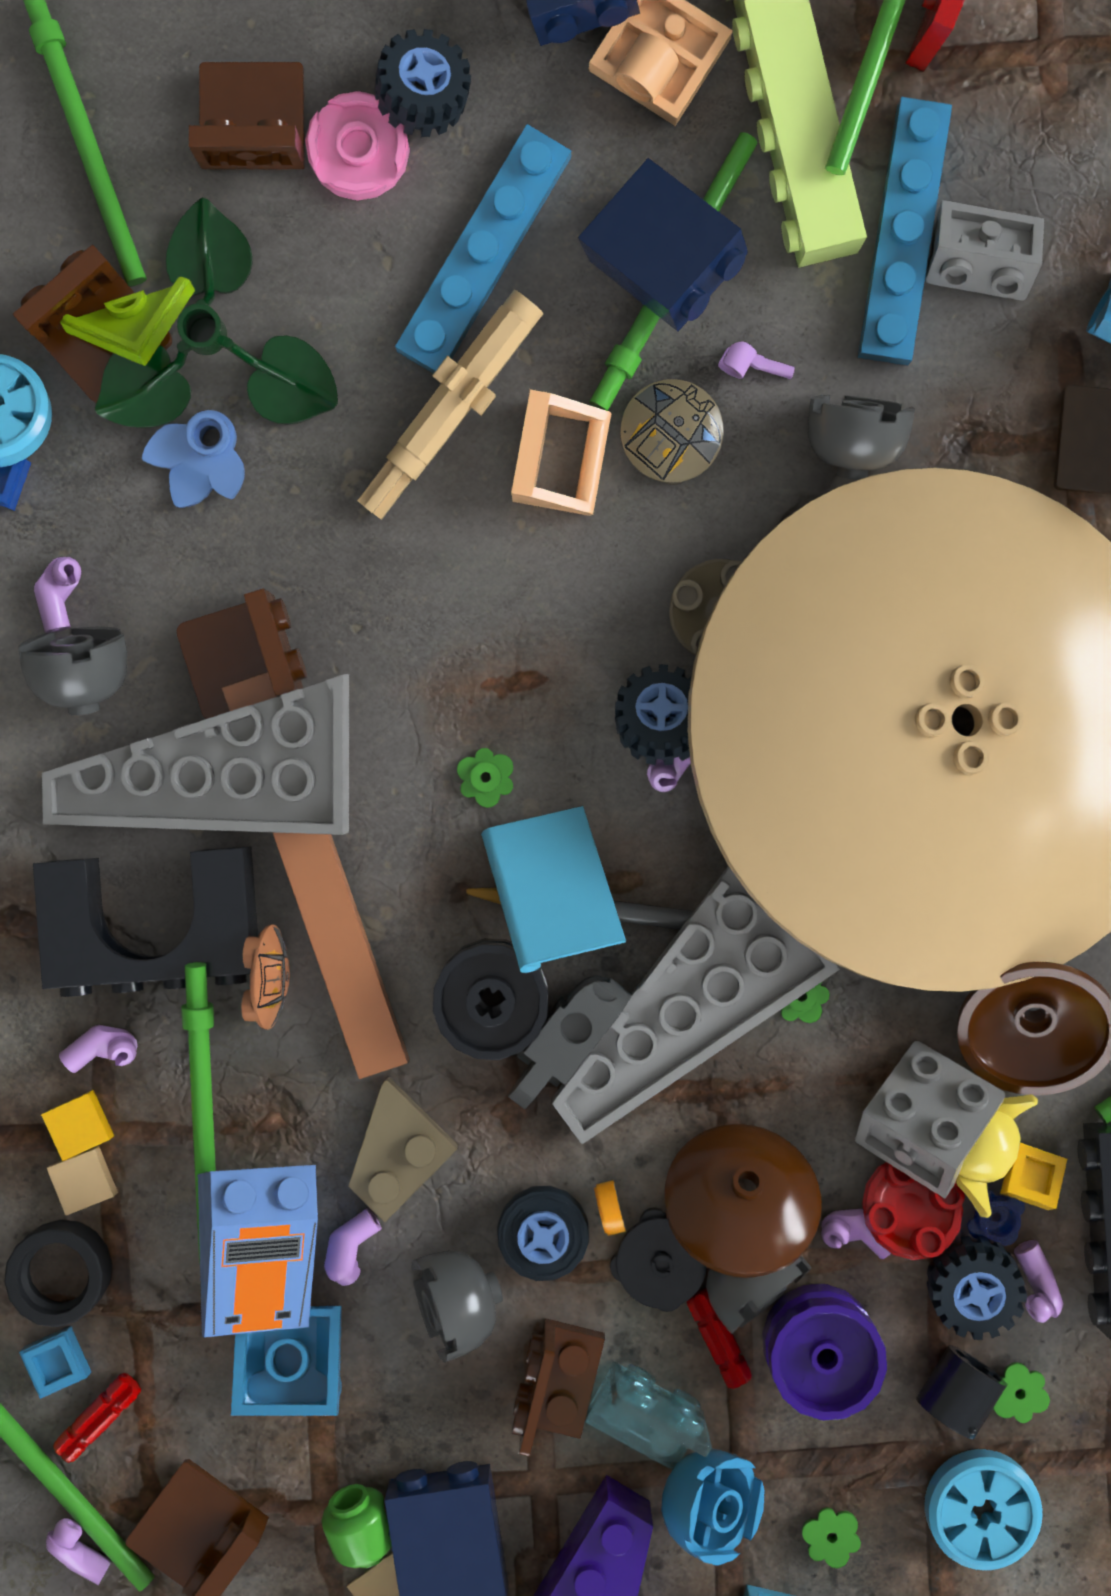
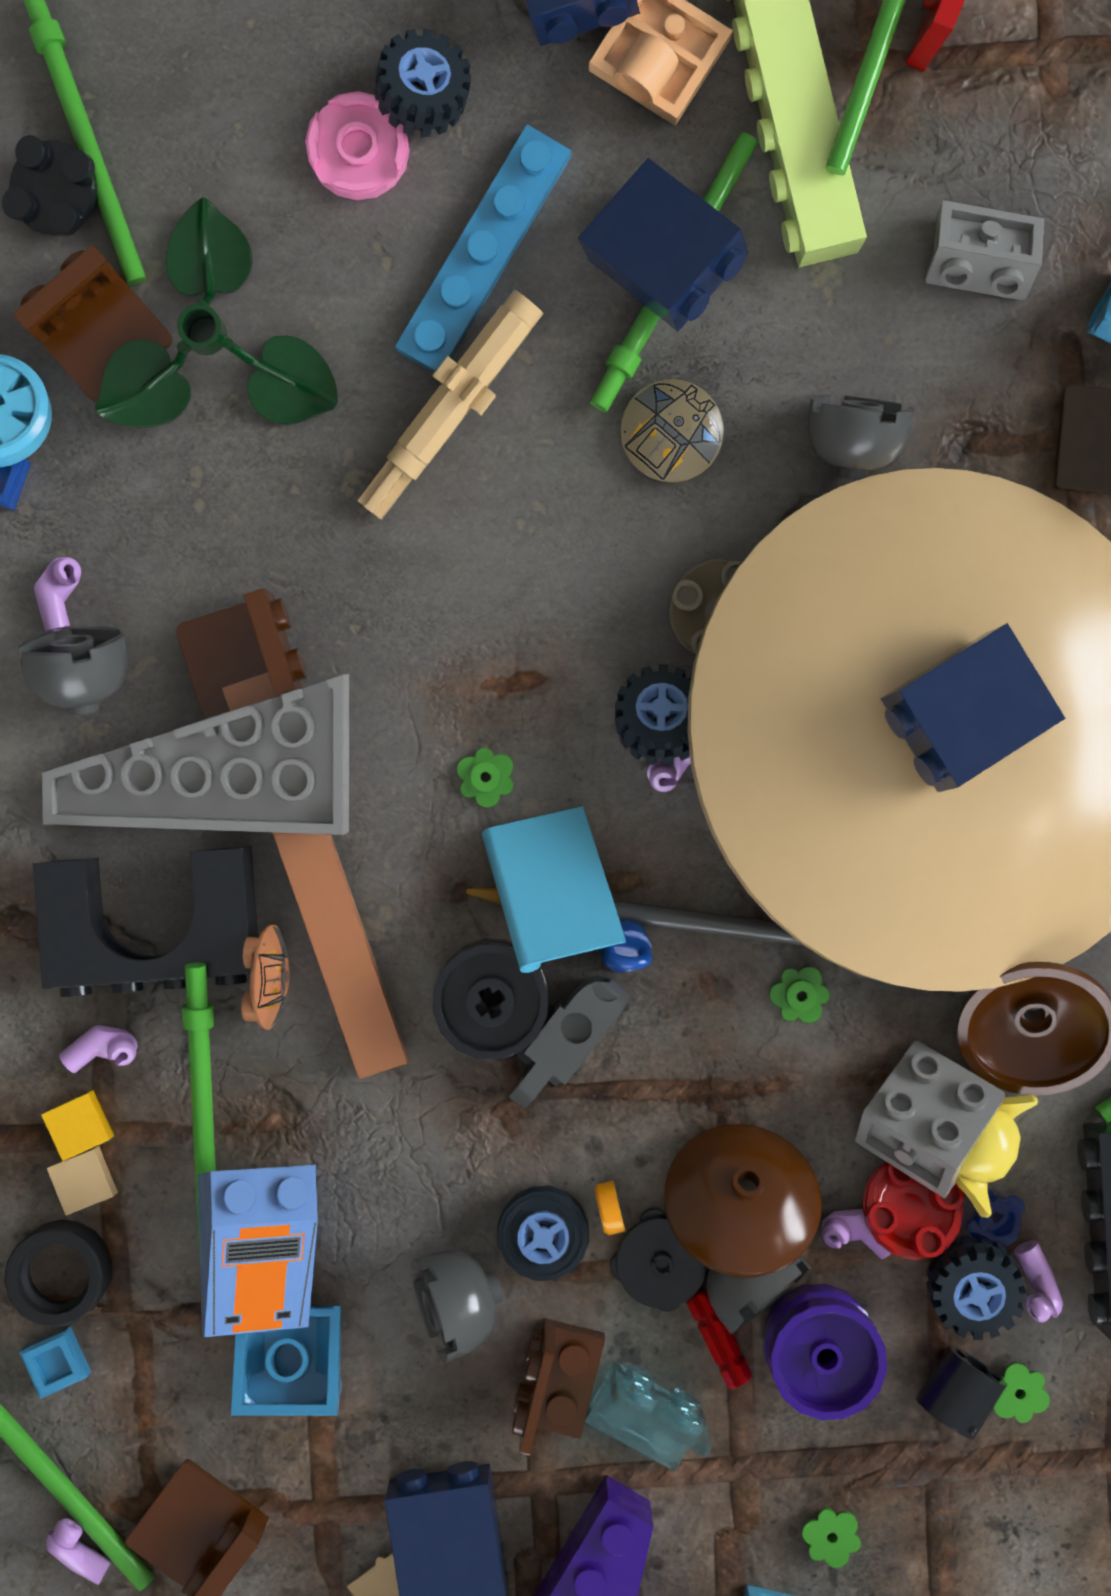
red axle [53,1373,141,1463] -> none
lime tile [60,277,195,366] -> none
medium blue plate [142,410,245,508] -> none
reddish brown bracket [189,62,305,169] -> none
bright green head [321,1484,392,1568] -> none
lavender arm [324,1208,381,1286] -> none
dark tan wing [348,1076,458,1222] -> none
light nougat tile [511,389,611,515] -> none
light grey wing [552,866,840,1144] -> none
dark azure cylinder [661,1448,765,1566] -> none
lavender hand [718,342,795,379] -> none
dark azure plate [857,97,952,366] -> none
medium azure wheel [924,1449,1042,1570] -> none
yellow tile [1000,1142,1068,1211] -> none
none -> black piece [2,135,97,236]
none -> blue tile [599,920,652,973]
none -> dark blue brick [880,623,1066,792]

